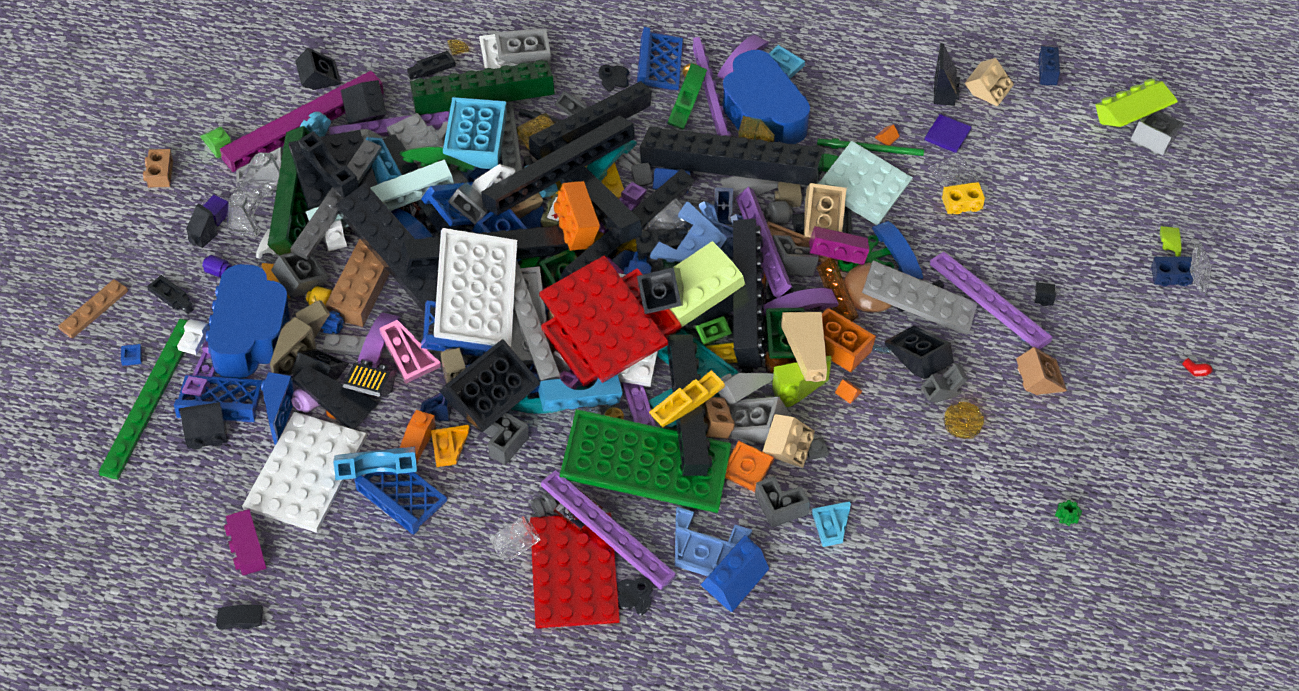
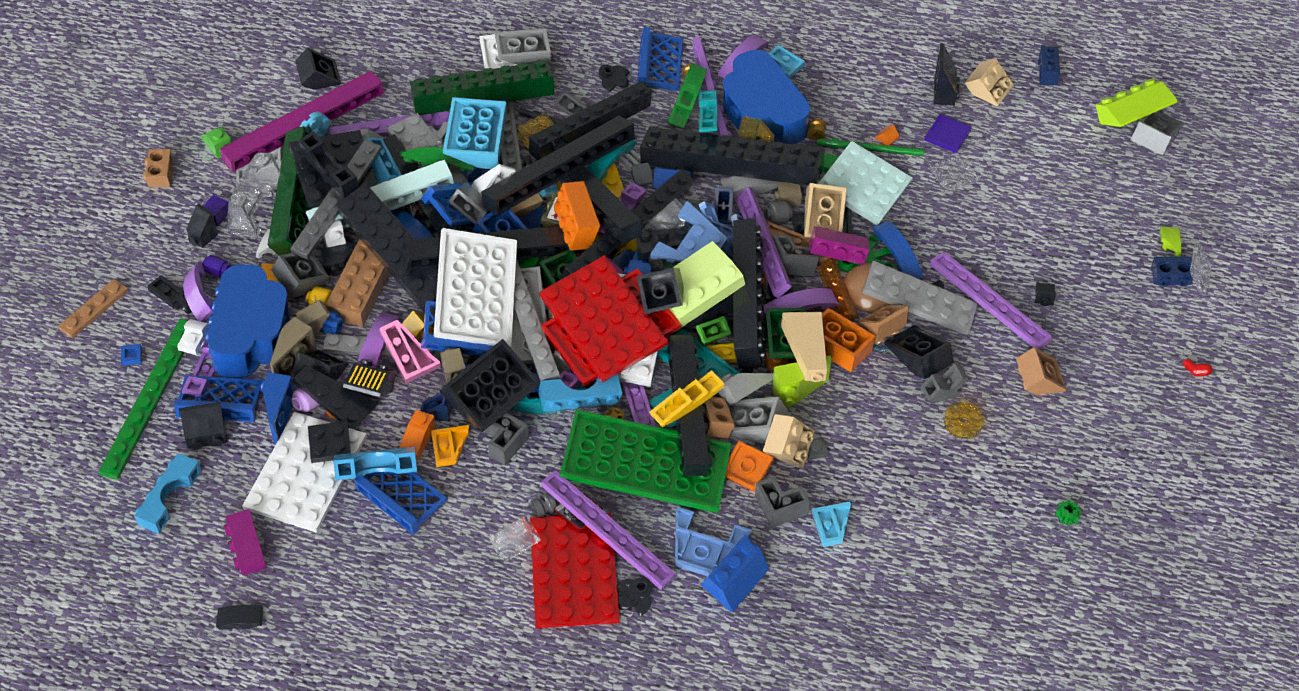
black slope [340,80,386,124] -> none
black hinge [407,51,456,80] -> none
clear yellow tile [447,40,469,55] -> none
orange slope [835,379,862,404] -> none
yellow brick [942,182,985,214] -> none
none -> dark azure arch [135,453,201,534]
none -> medium lavender slope [183,261,213,322]
none -> black plate [308,421,351,463]
none -> black slope [321,242,358,276]
none -> yellow brick [402,311,434,342]
none -> teal slope [699,90,718,133]
none -> pearl gold wheel [808,119,826,140]
none -> medium nougat slope [858,305,909,344]

